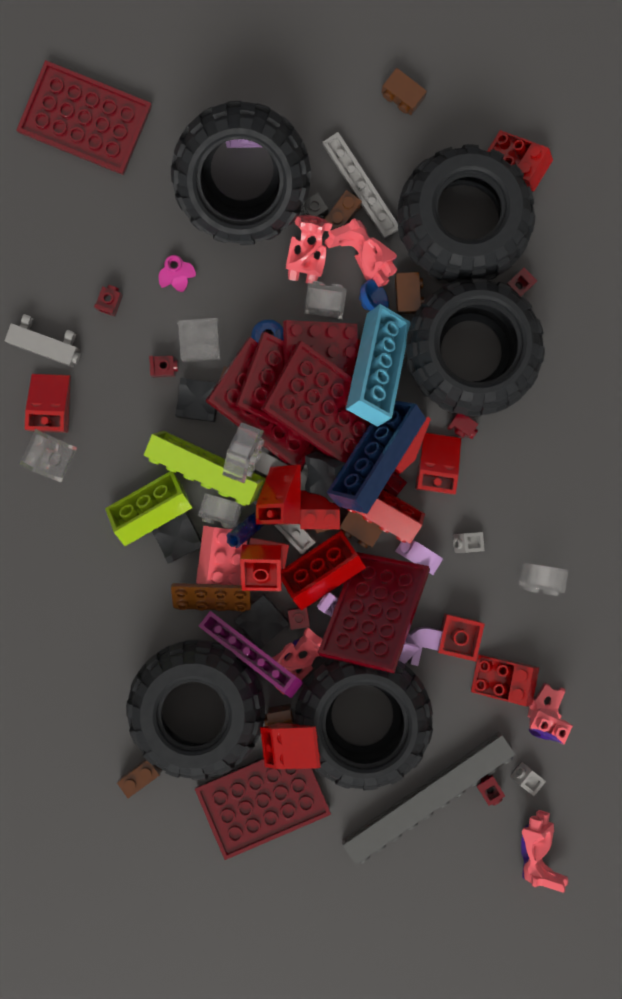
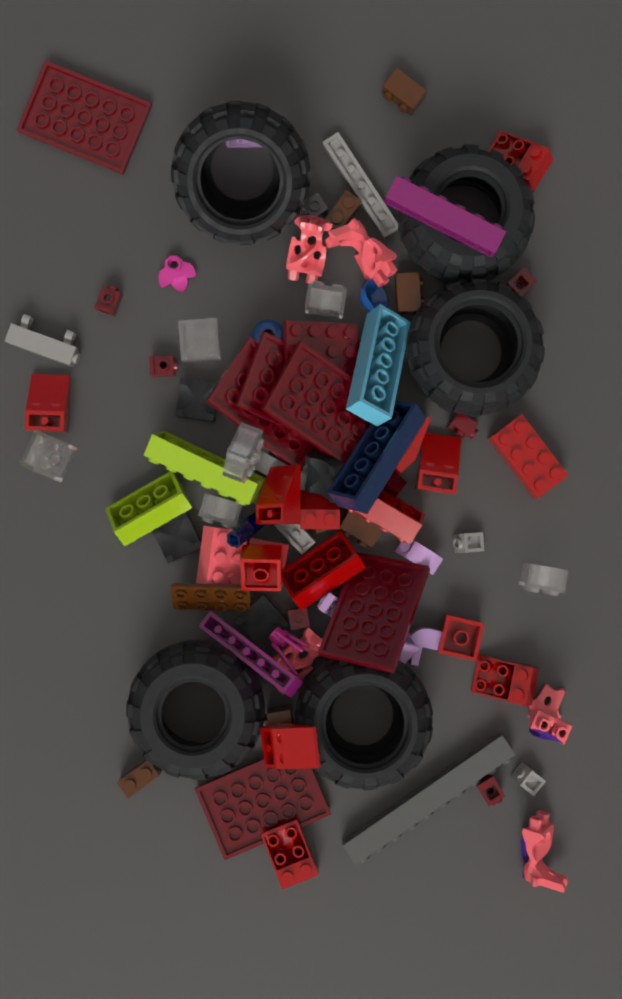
none -> red slope [261,819,319,890]
none -> dark pink plant [269,627,310,676]
none -> magenta brick [384,176,507,258]
none -> red brick [488,414,569,499]

